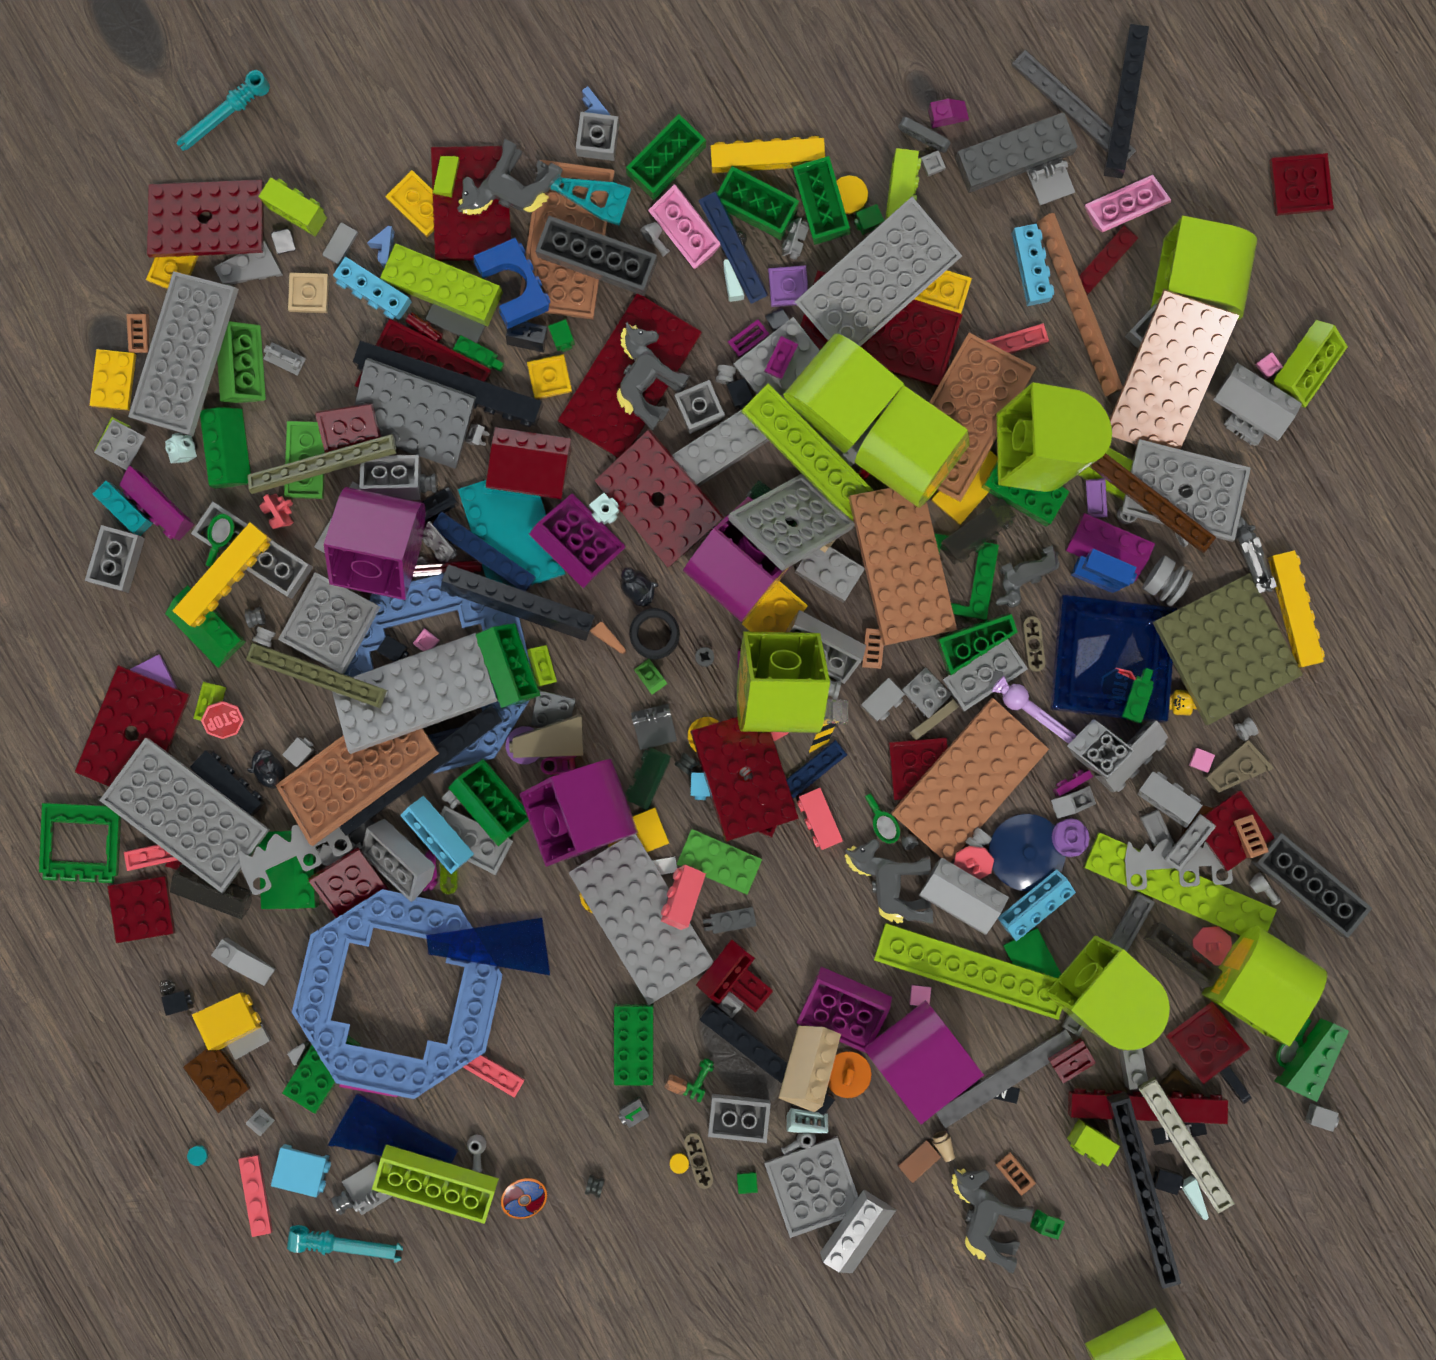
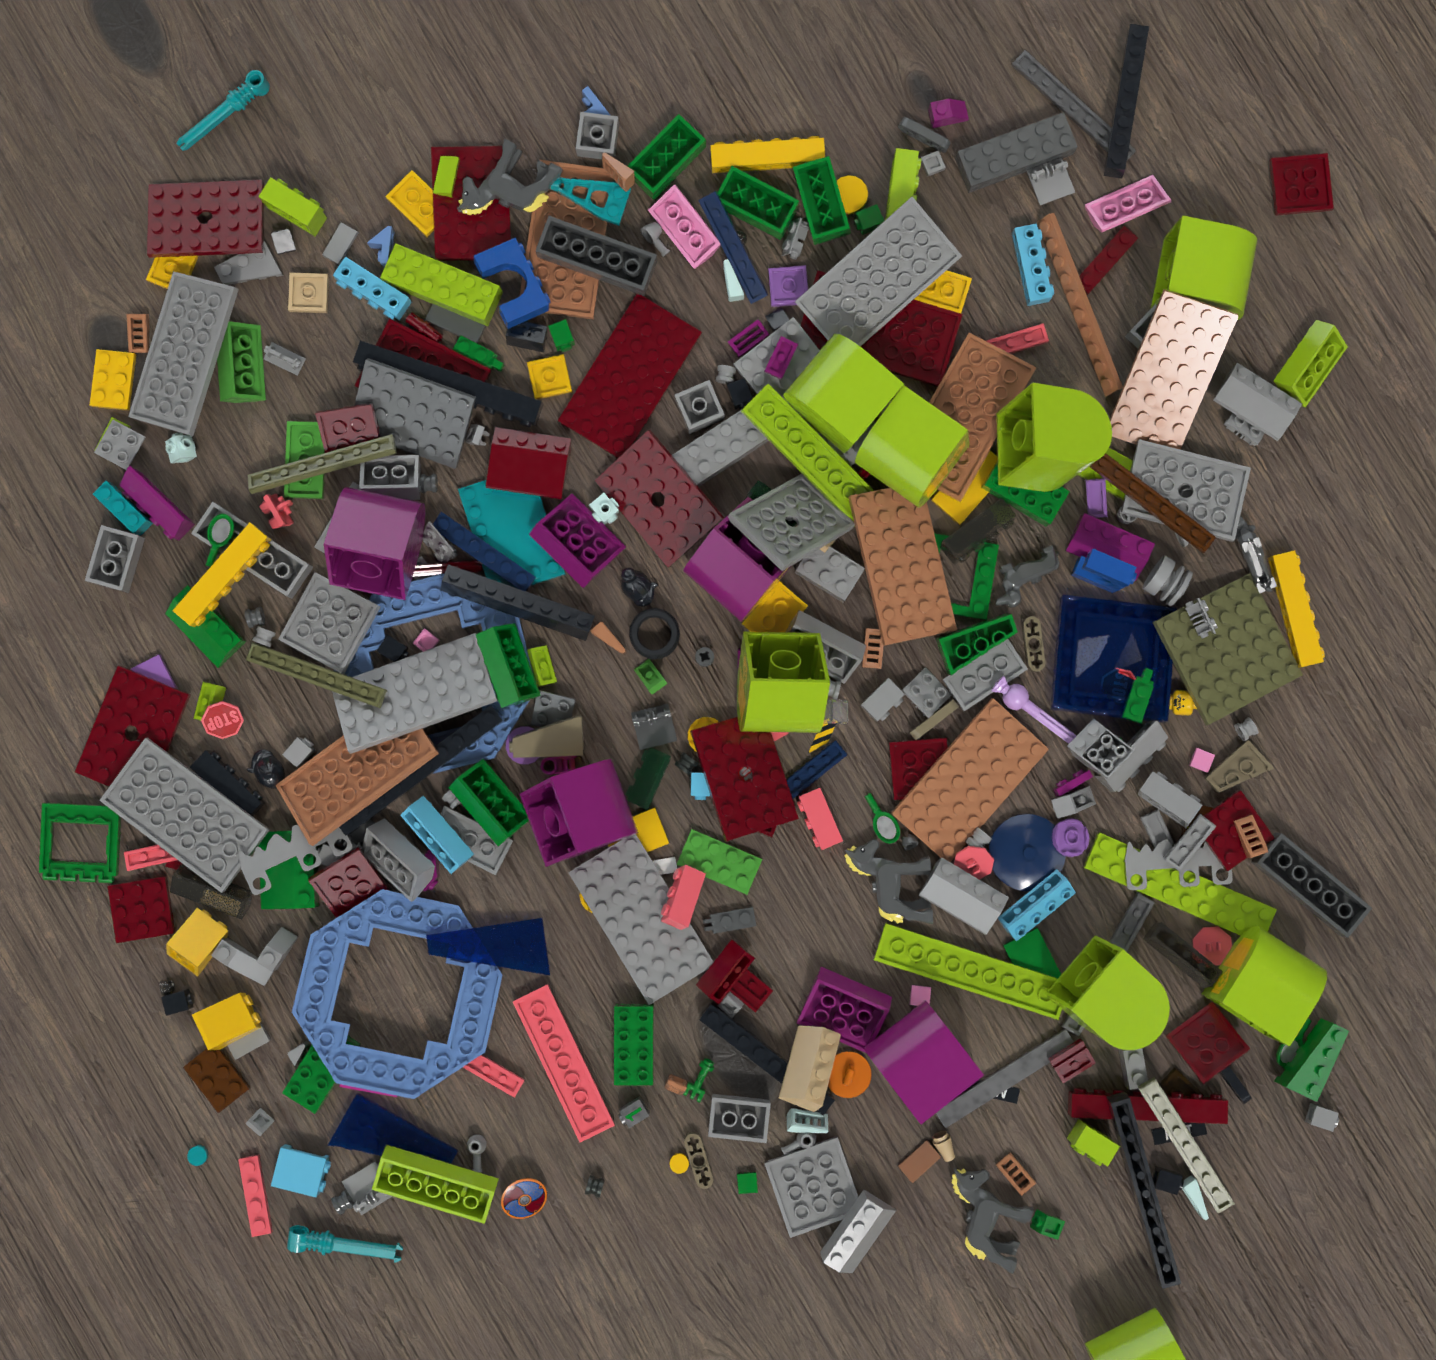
green slope [200,408,251,489] -> none
black hinge [421,486,459,524] -> none
clear neon green beam [440,863,459,895] -> none
dark grey animal [617,322,690,431] -> none
light grey bar [1249,872,1281,905] -> none
bright pink tile [1255,352,1283,379] -> none
none -> yellow slope [166,908,228,977]
none -> light grey slope [256,927,298,972]
none -> coral plate [513,984,615,1142]
none -> nougat slope [602,152,635,192]
none -> light grey hinge [1185,598,1218,639]

